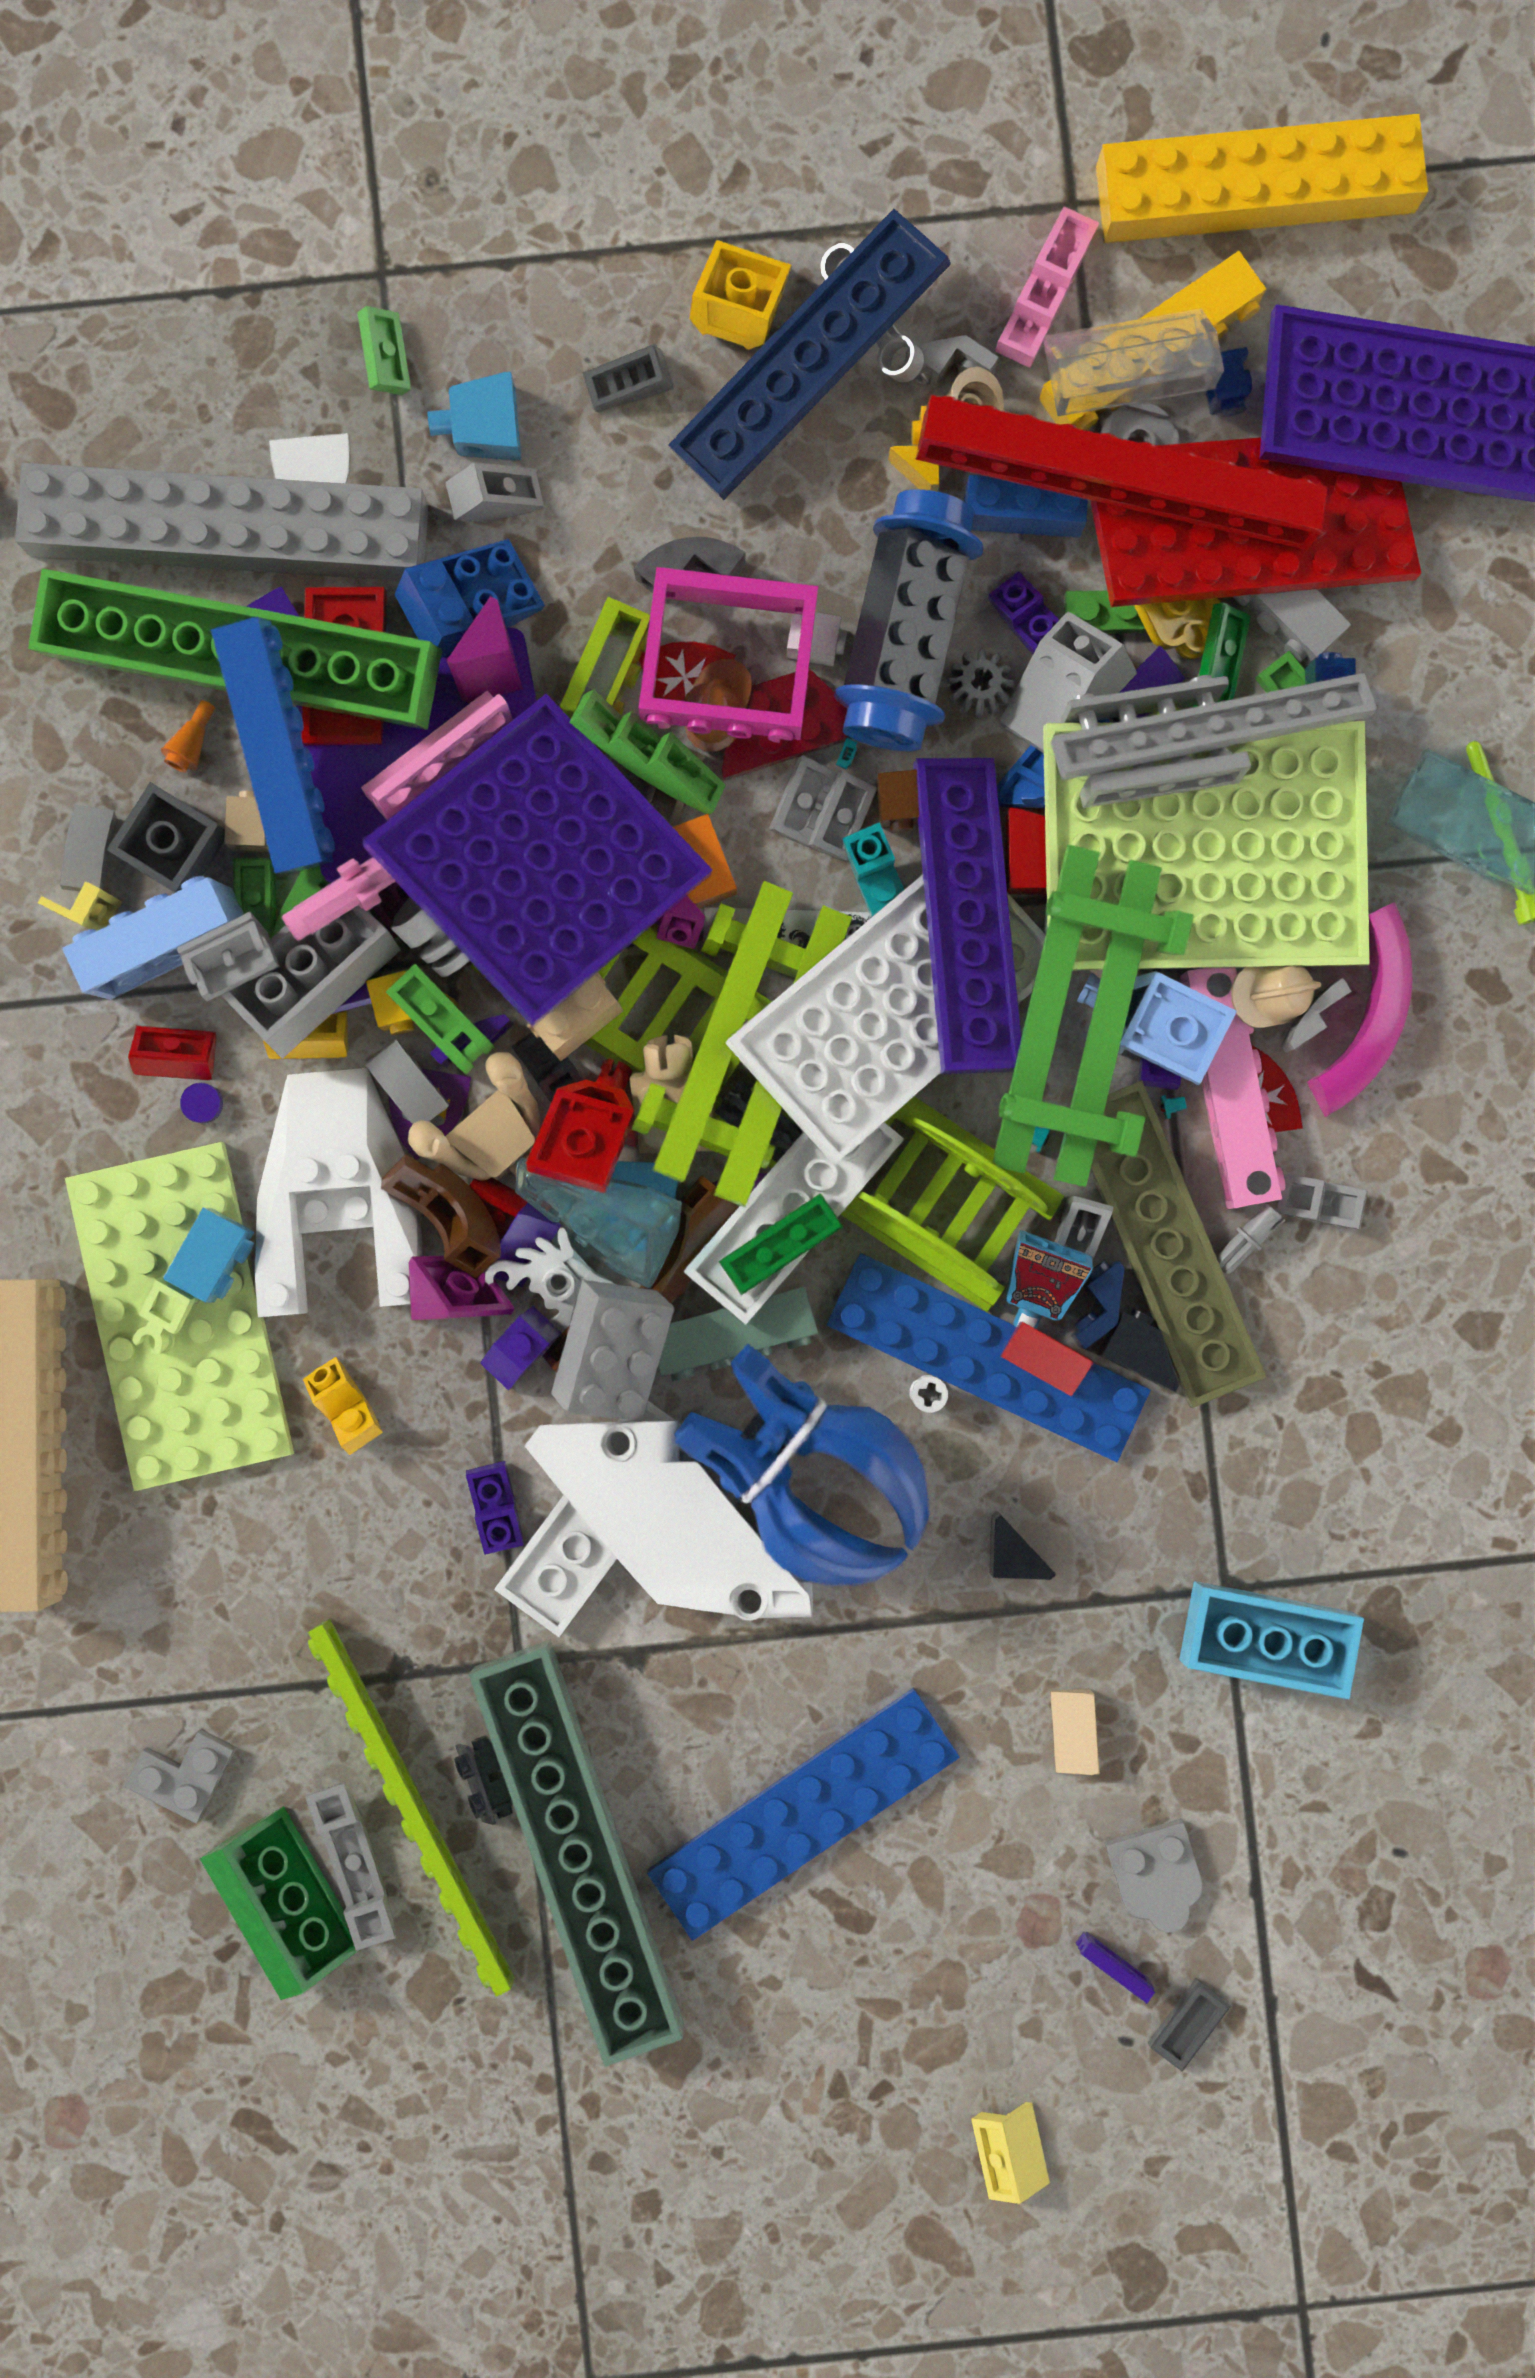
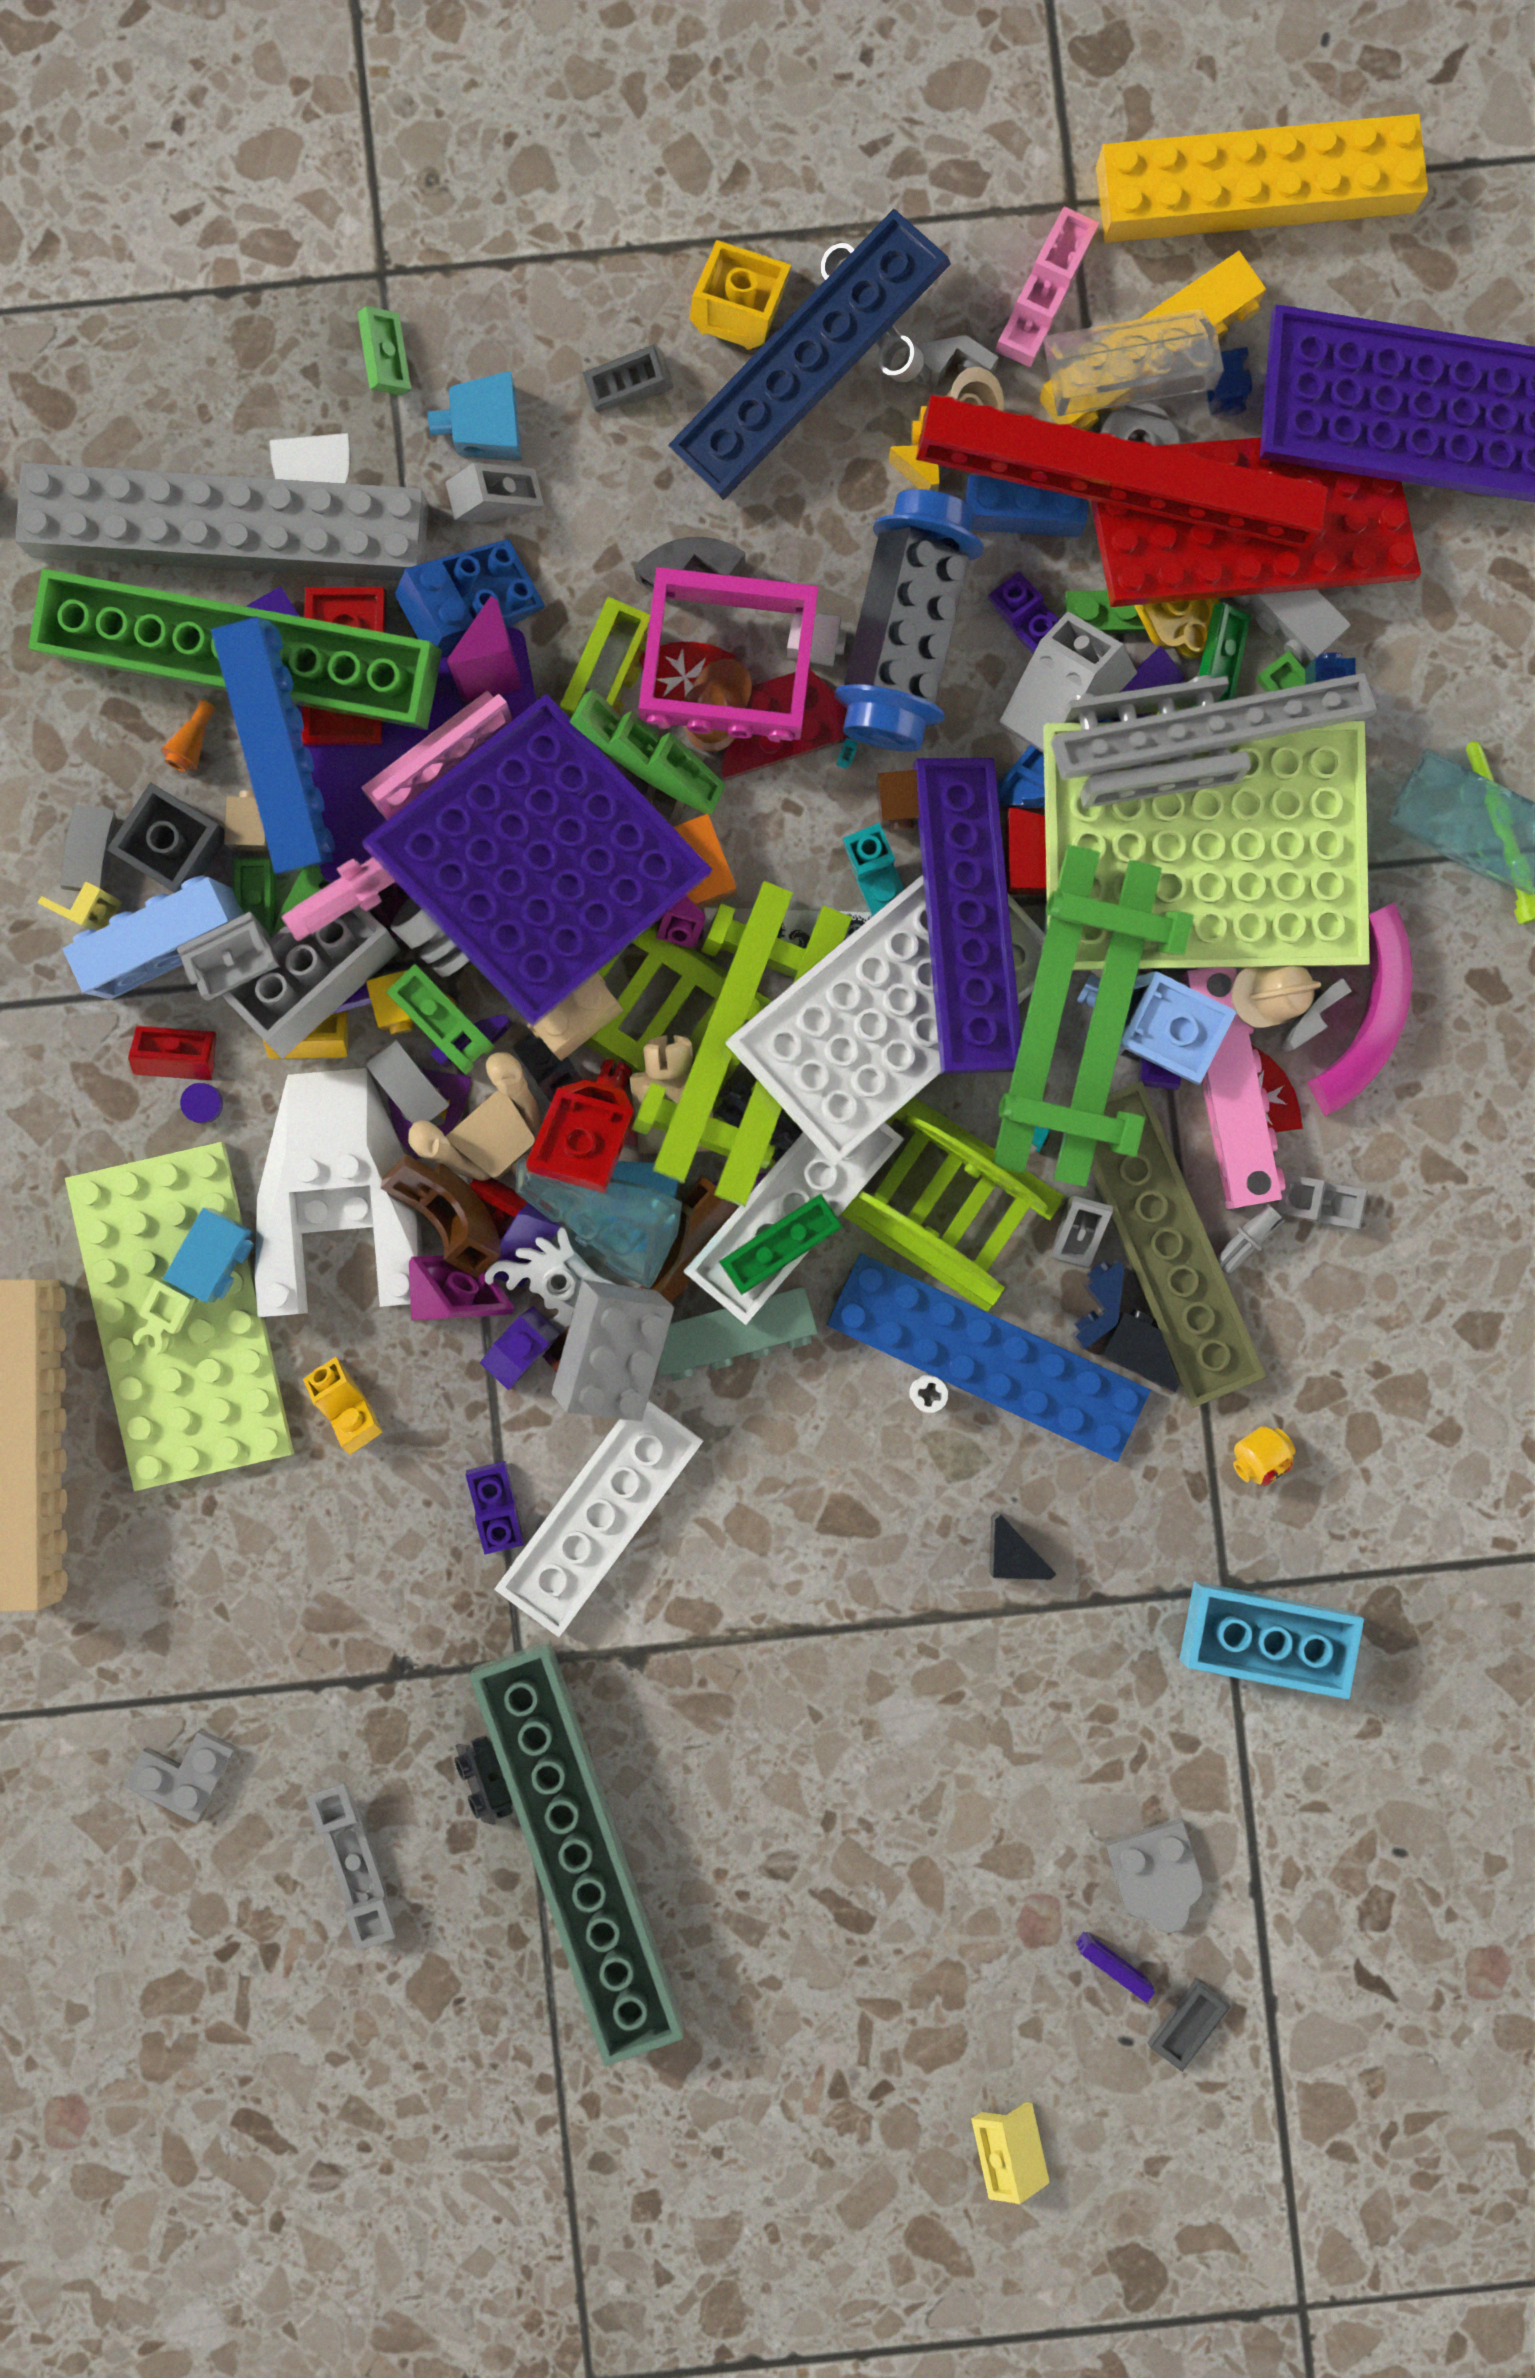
green slope [199,1806,359,2000] -> none
lime plate [308,1619,515,1997] -> none
white panel [525,1420,813,1621] -> none
blue plate [647,1687,960,1941] -> none
blue piece [674,1344,929,1586] -> none
light grey slope [769,756,877,861] -> none
dark grey gear [946,649,1015,719] -> none
red slope [1000,1321,1093,1396] -> none
torso [1006,1230,1093,1329] -> none
tan slope [1050,1688,1099,1775] -> none
teal piece [1160,1095,1187,1120] -> none
none -> yellow head [1233,1426,1296,1486]

